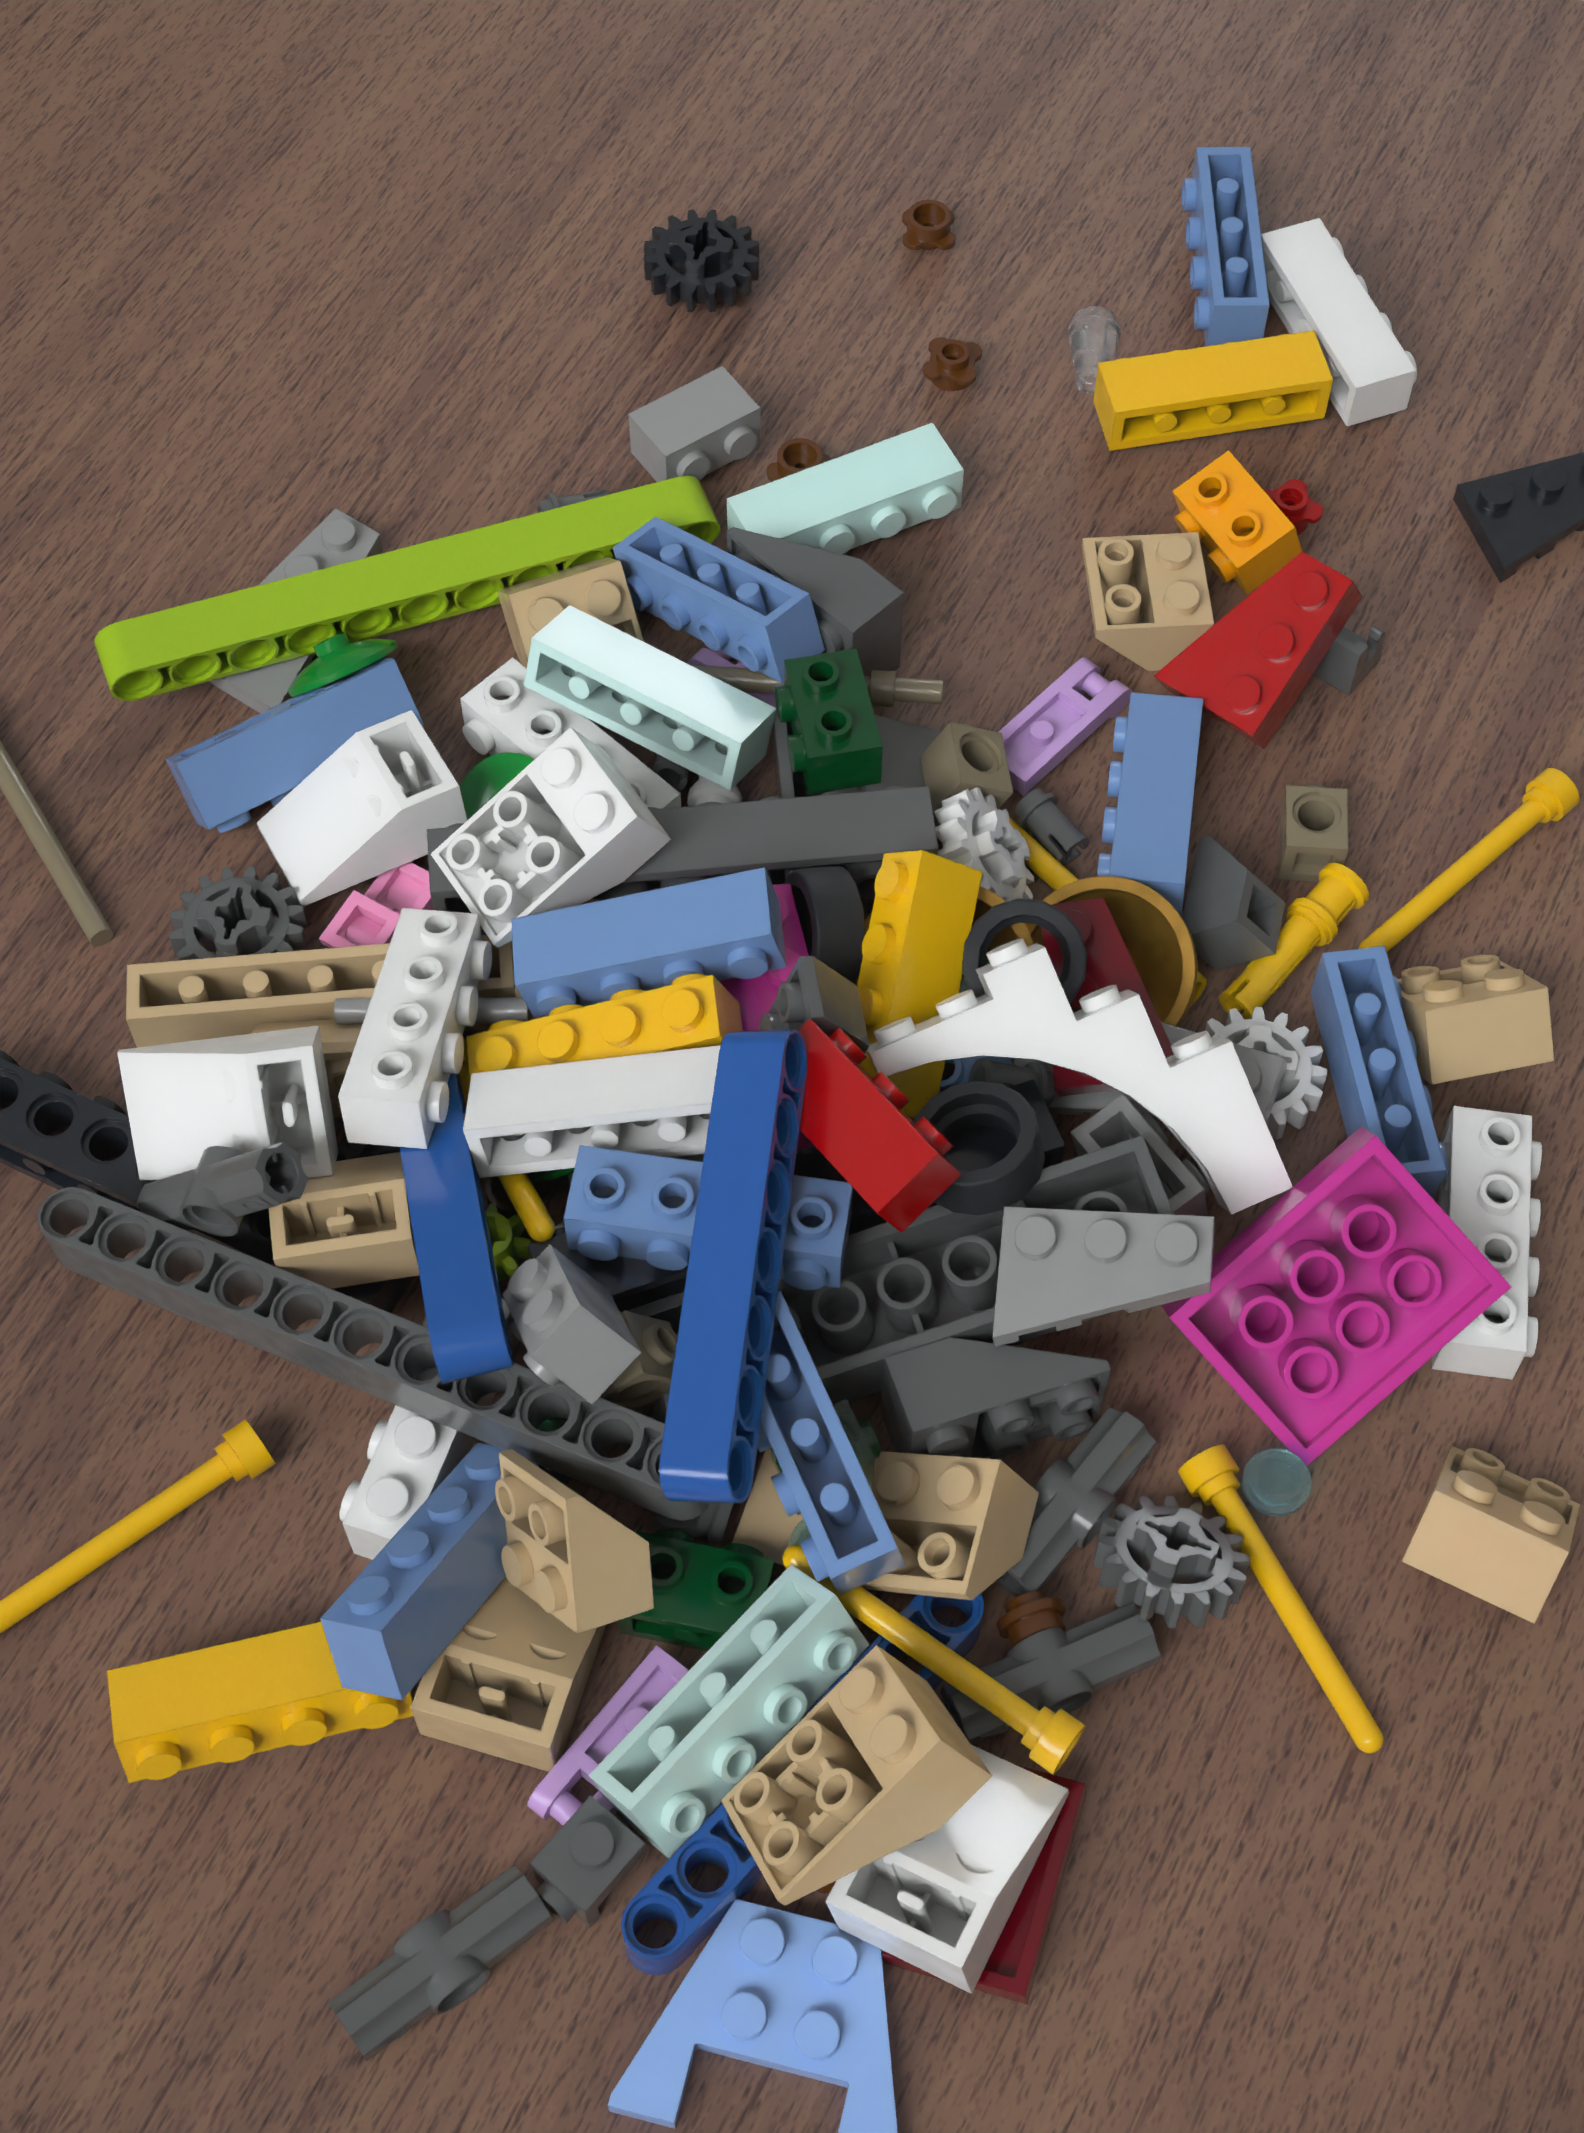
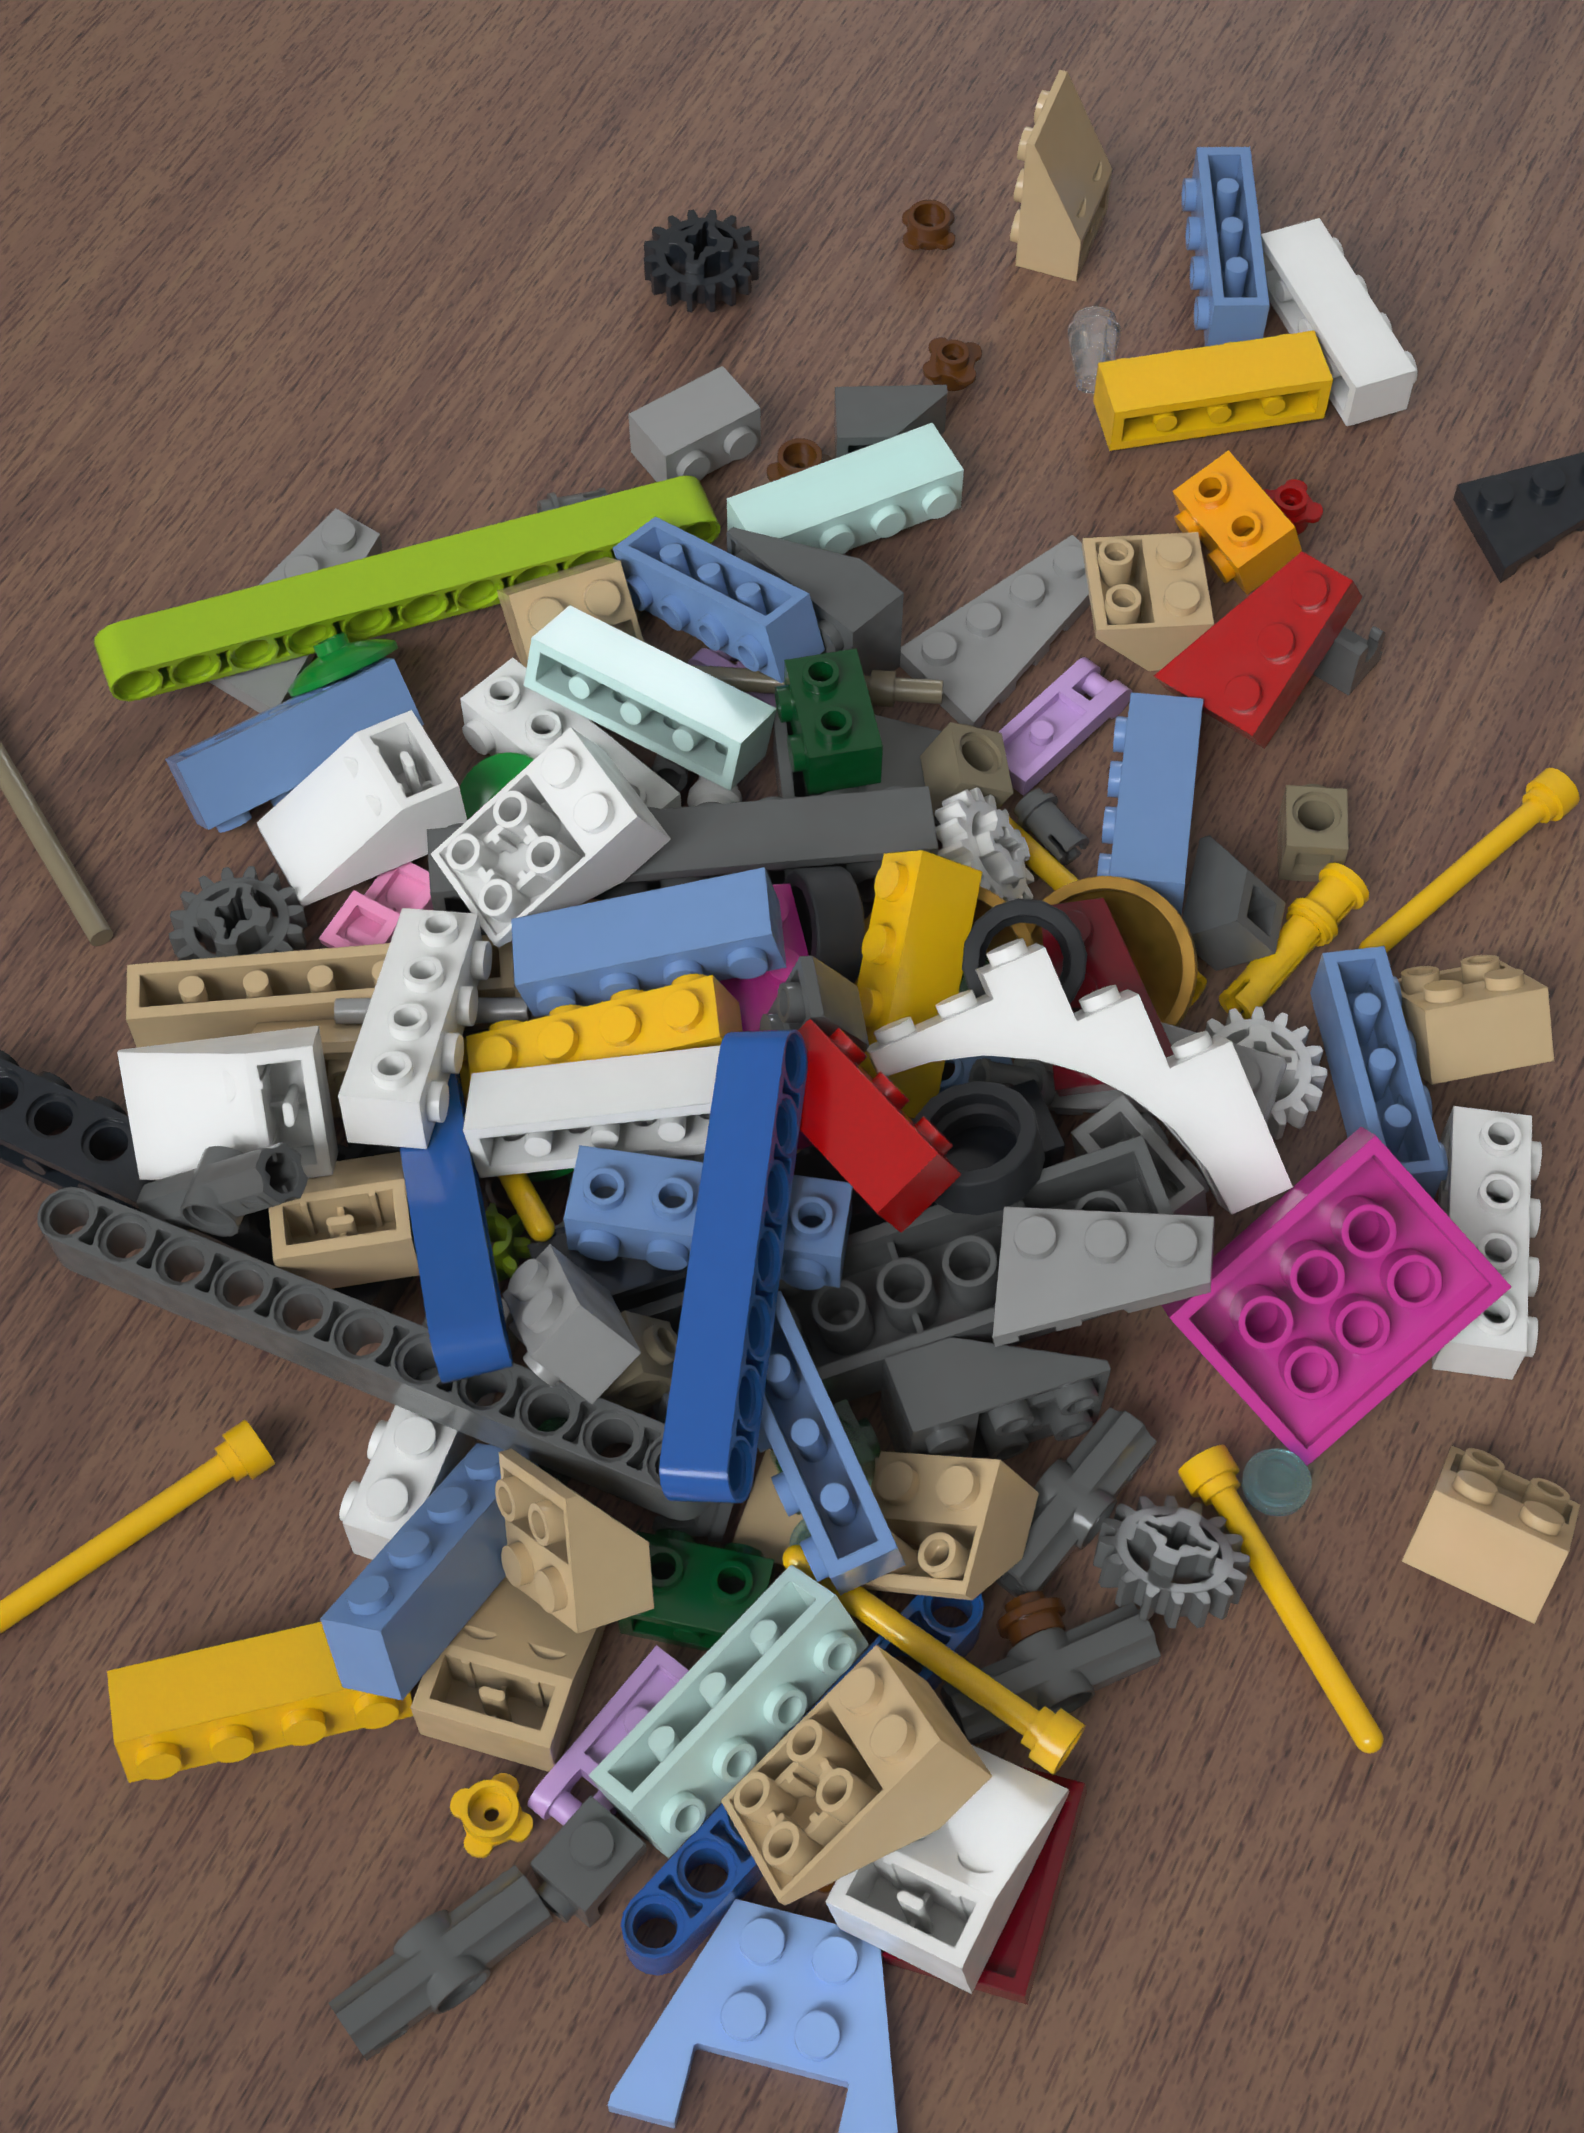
none -> yellow plate [450,1773,533,1858]
none -> dark grey slope [834,385,947,458]
none -> light grey wing [900,535,1090,728]
none -> tan slope [1010,70,1112,282]

